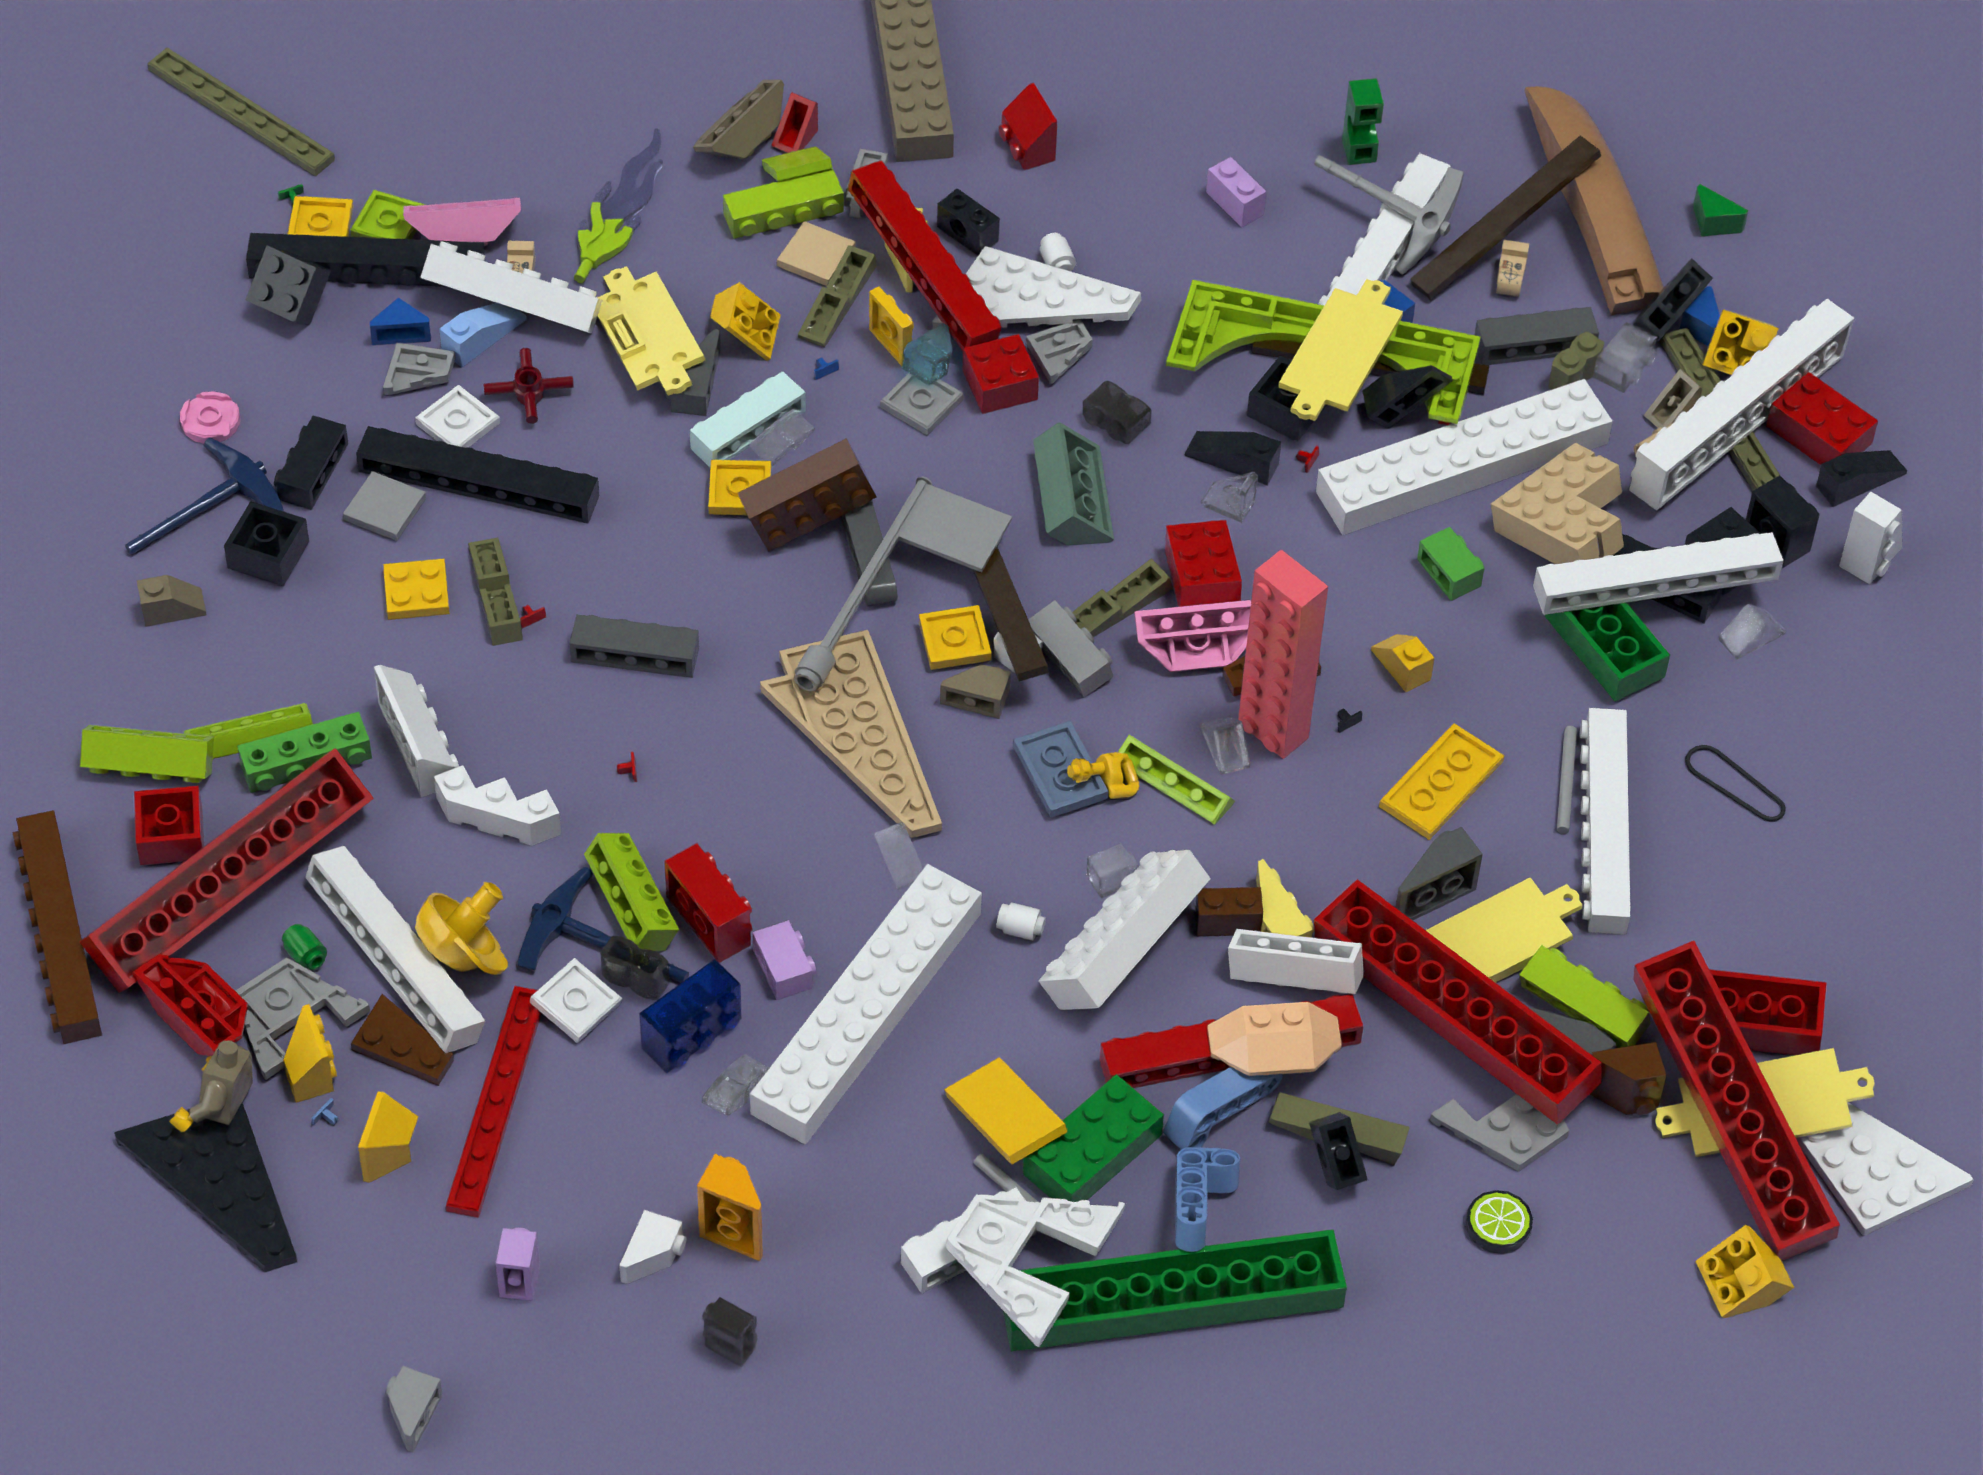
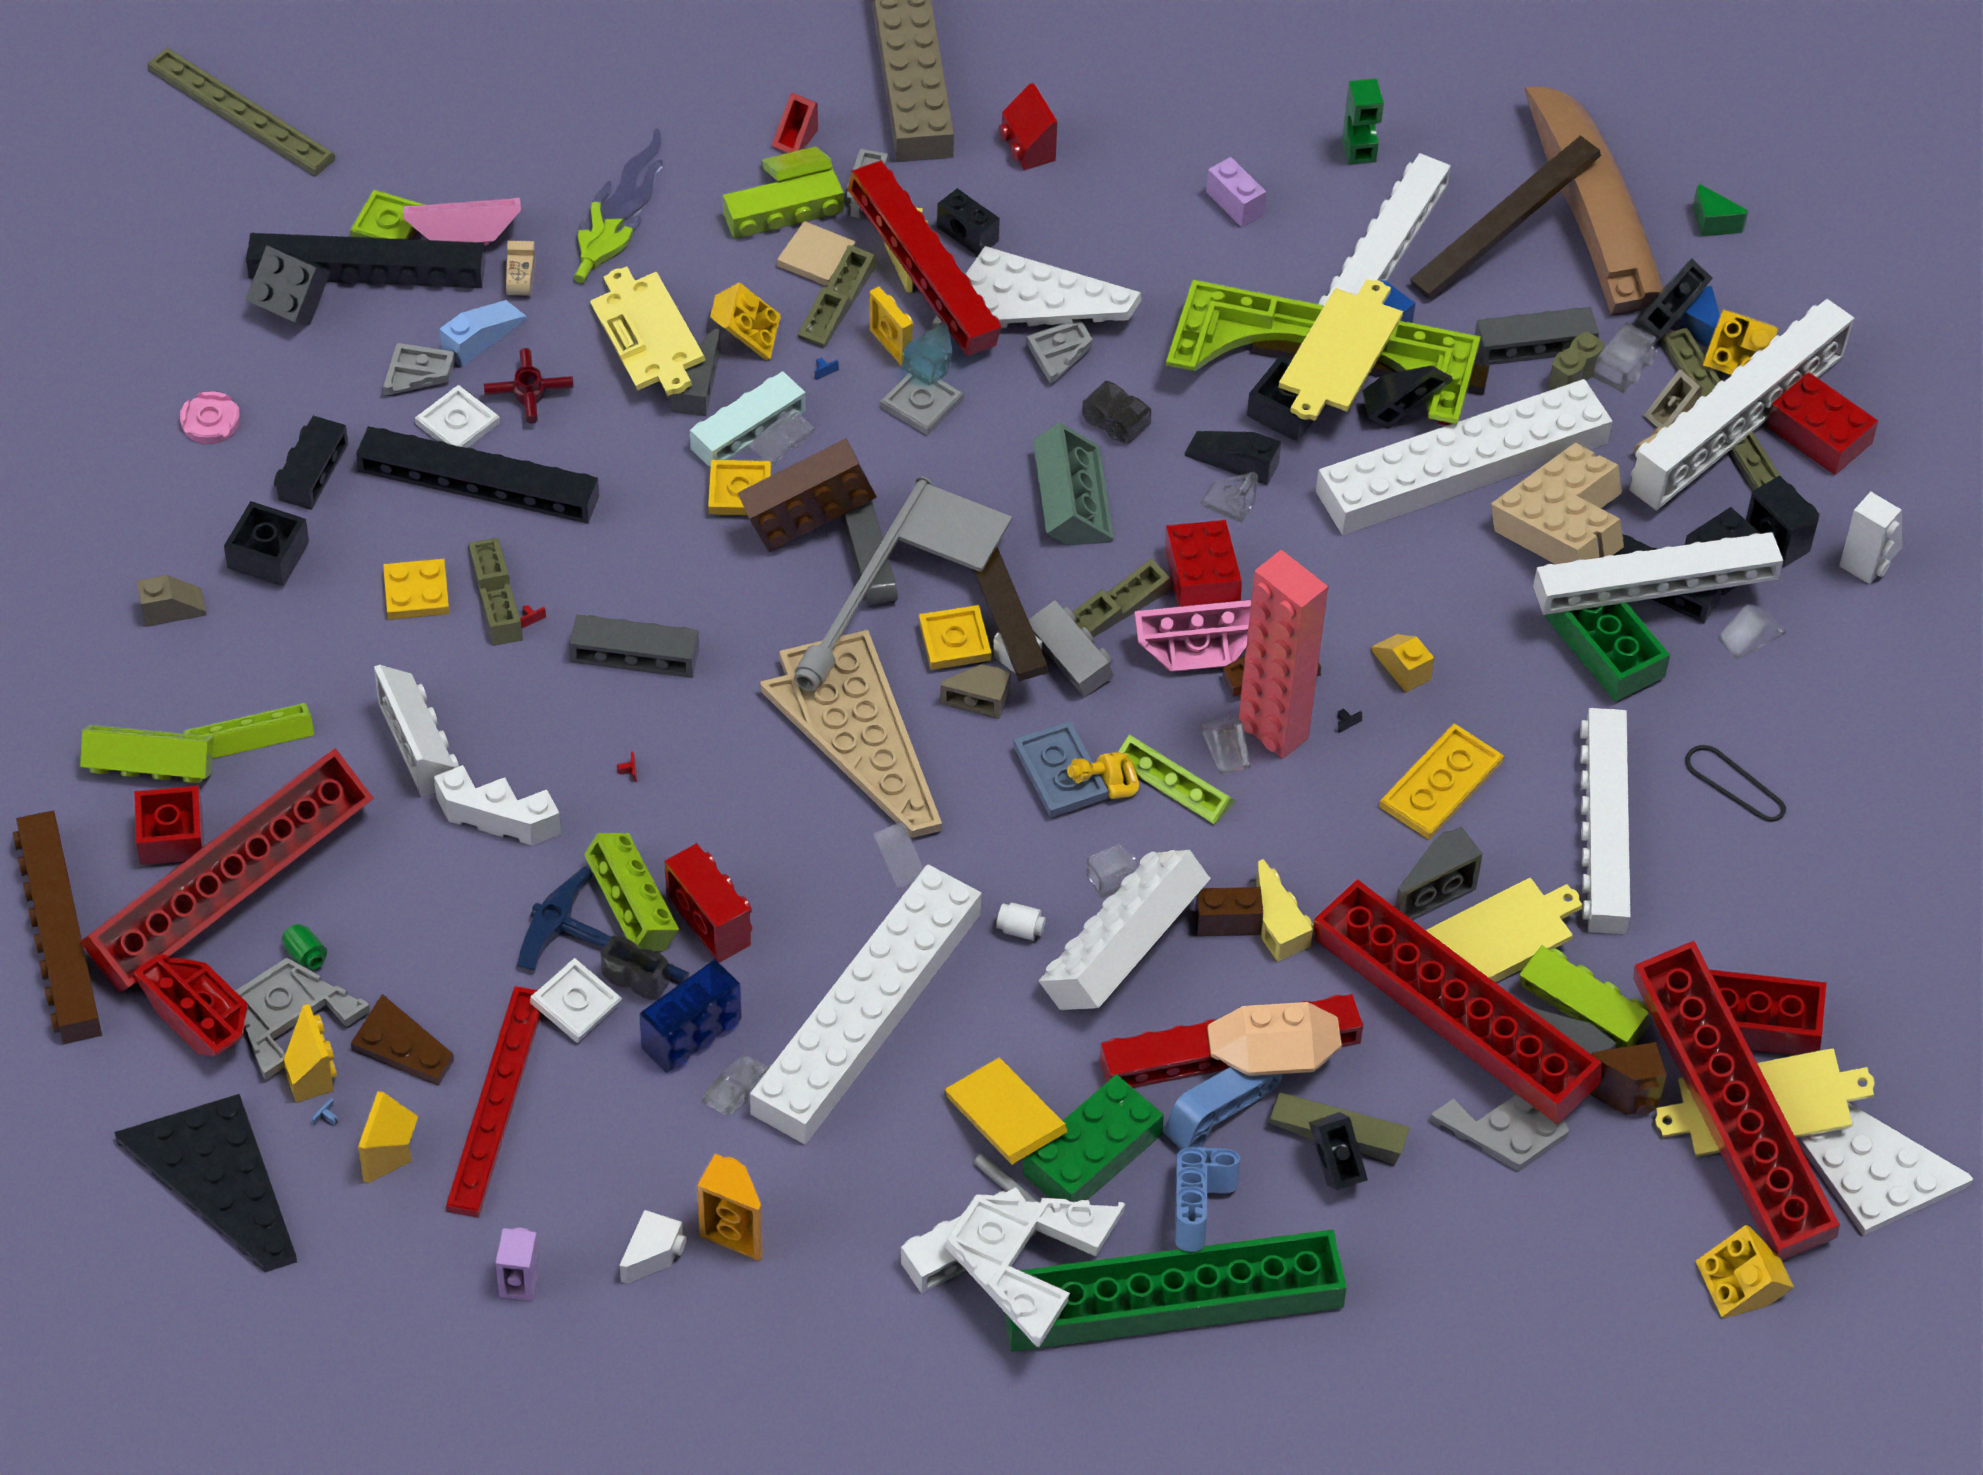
dark blue piece [125,438,285,555] -> none
dark tan torso [169,1041,253,1132] -> none
bright green brick [237,711,372,793] -> none
green piece [278,184,304,205] -> none
yellow plate [288,196,353,237] -> none
white brick [305,846,485,1054] -> none
light grey tile [343,471,426,541] -> none
blue slope [370,297,431,345] -> none
light grey slope [386,1366,443,1452] -> none
yellow piece [415,882,508,975] -> none
white brick [420,241,603,334] -> none
dark tan wedge [693,79,784,159] -> none
clear smoke brick [702,1297,757,1367] -> none
lavender brick [753,920,816,1000] -> none
red brick [962,334,1039,414] -> none
white brick [1040,233,1076,271] -> none
white brick [1228,929,1364,994] -> none
red piece [1296,446,1319,473] -> none
light grey piece [1314,155,1464,275] -> none
bright green brick [1417,527,1484,601] -> none
tile [1466,1190,1533,1254] -> none
tan leg [1496,240,1530,297] -> none
light grey bar [1557,726,1577,834] -> none
black slope [1816,450,1907,507] -> none

